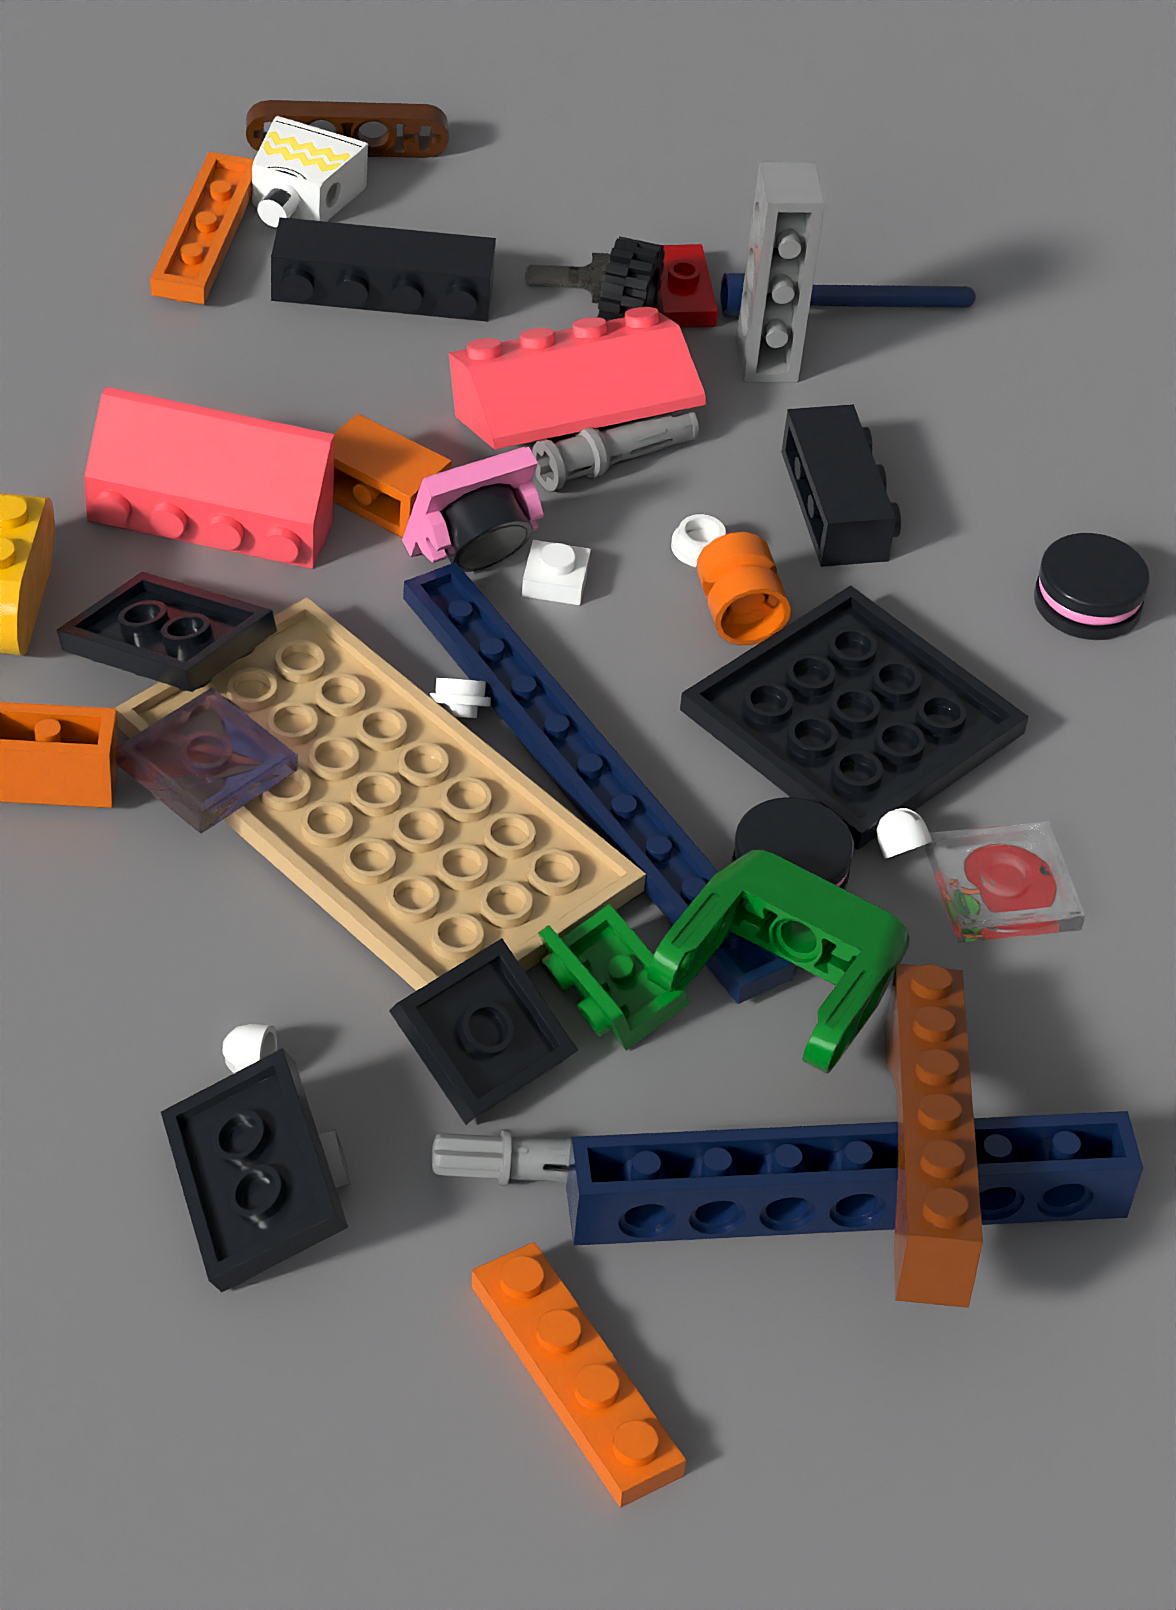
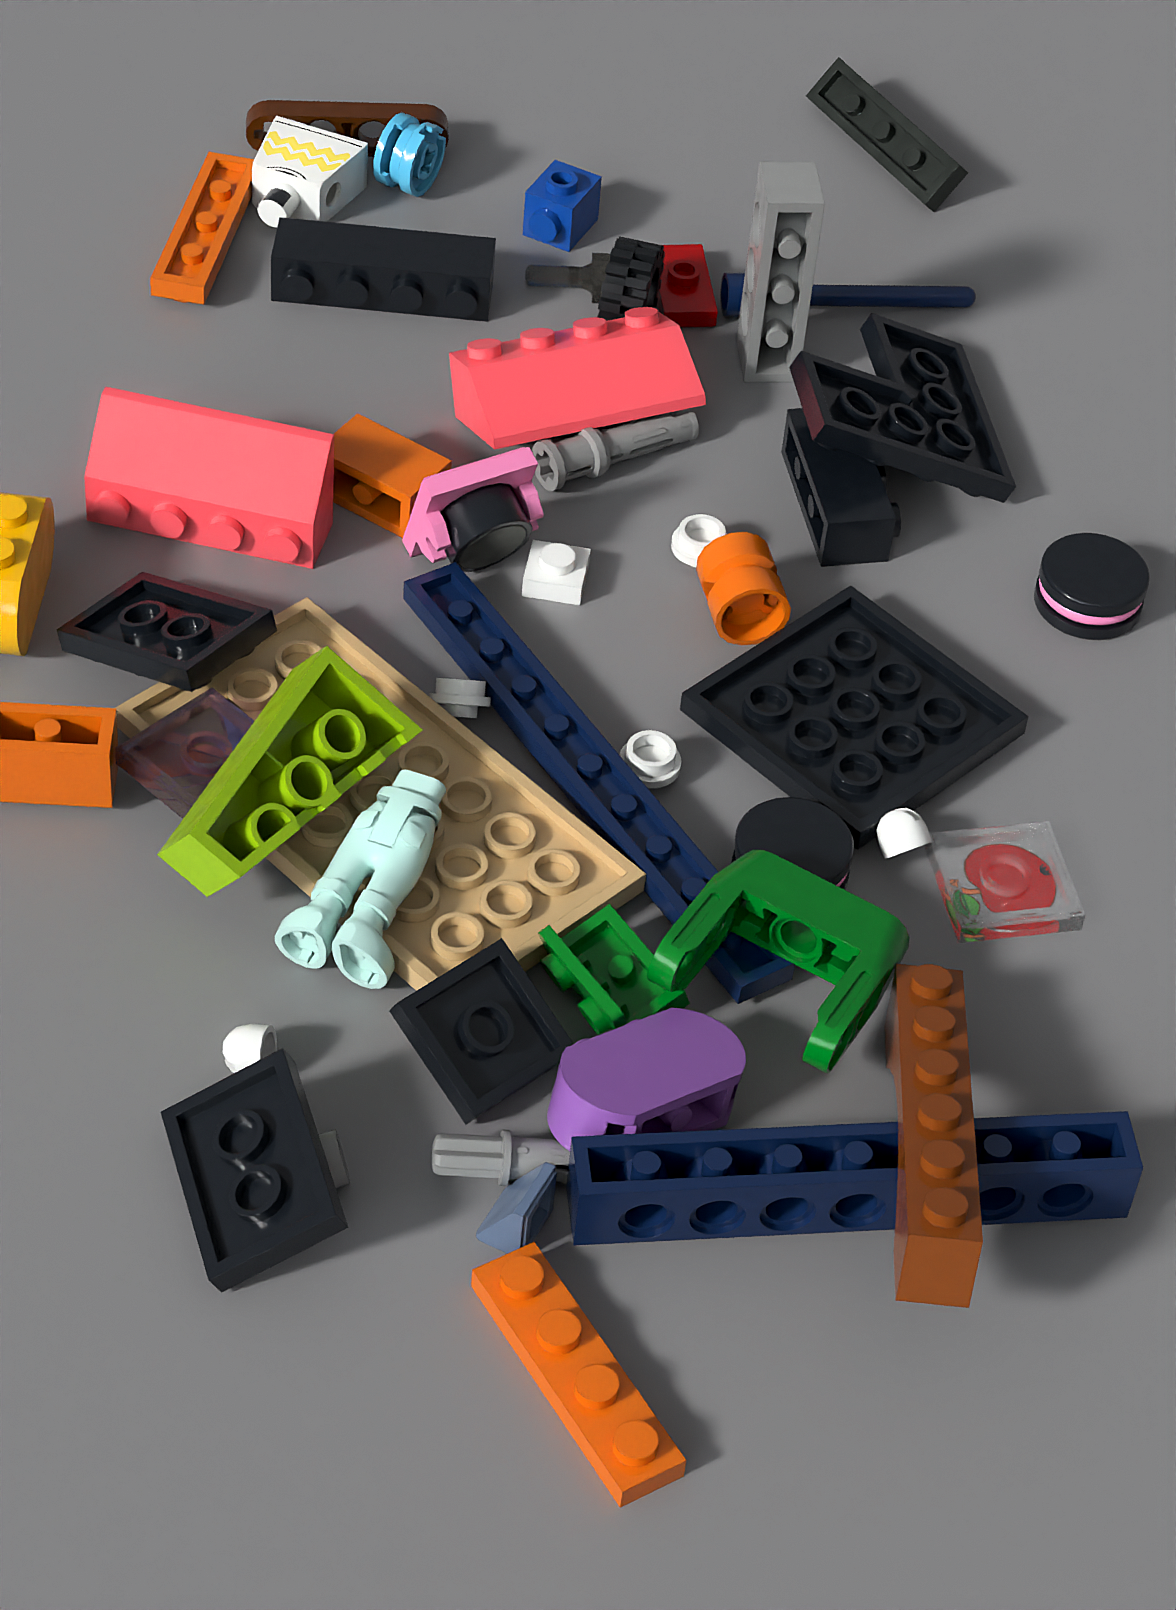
none -> lime wedge [157,645,423,897]
none -> light aqua piece [275,769,446,989]
none -> medium azure wheel [373,112,446,197]
none -> sand blue slope [476,1162,557,1254]
none -> blue brick [522,160,602,252]
none -> medium lavender brick [547,1008,746,1152]
none -> white plate [619,730,681,788]
none -> black plate [789,313,1016,503]
none -> pearl dark grey plate [806,57,969,212]

